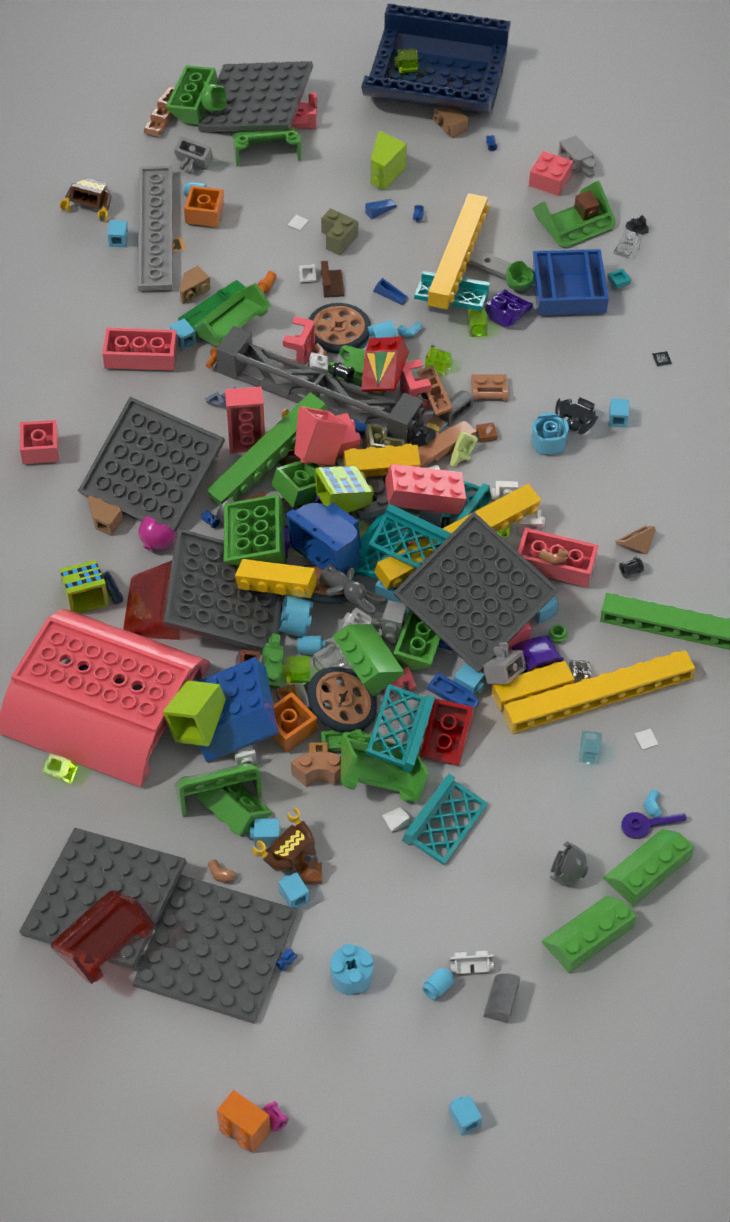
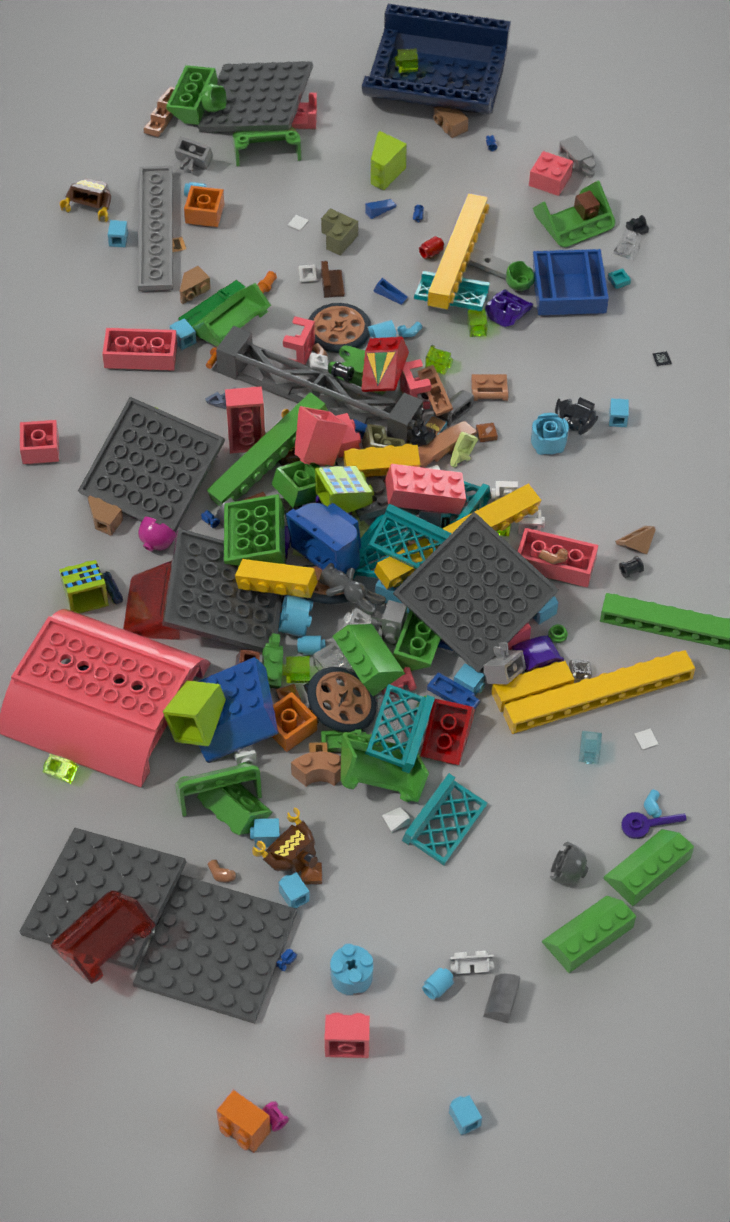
none -> coral brick [325,1012,370,1058]
none -> red brick [419,236,444,259]

